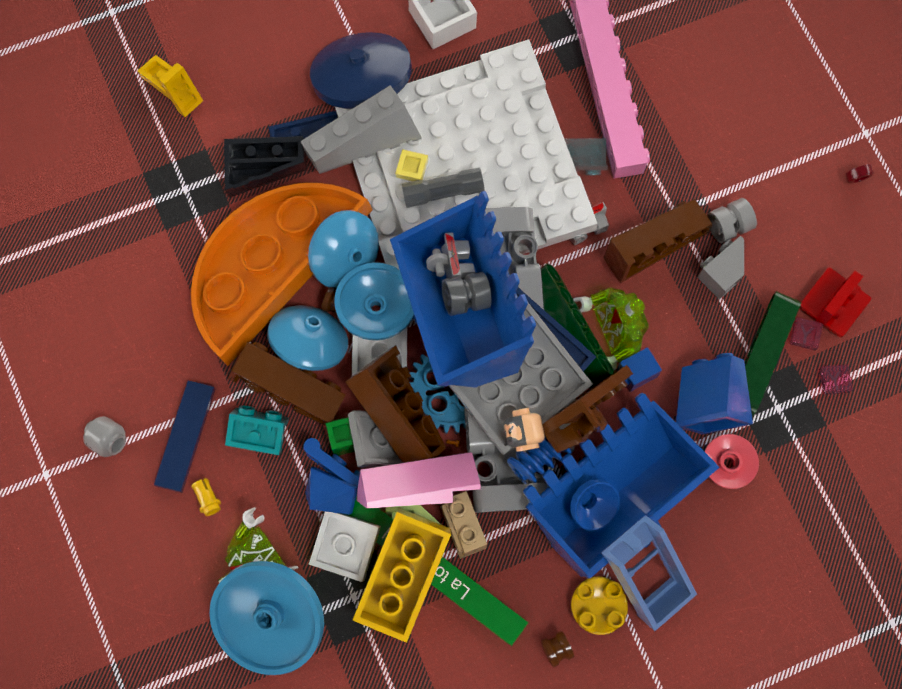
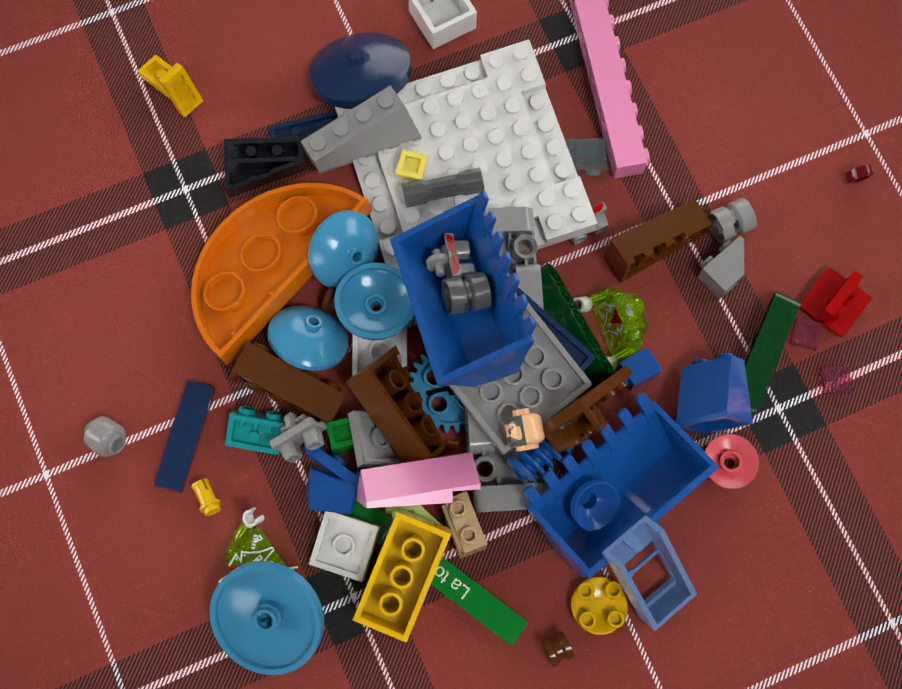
none -> light grey hips [269,412,327,463]

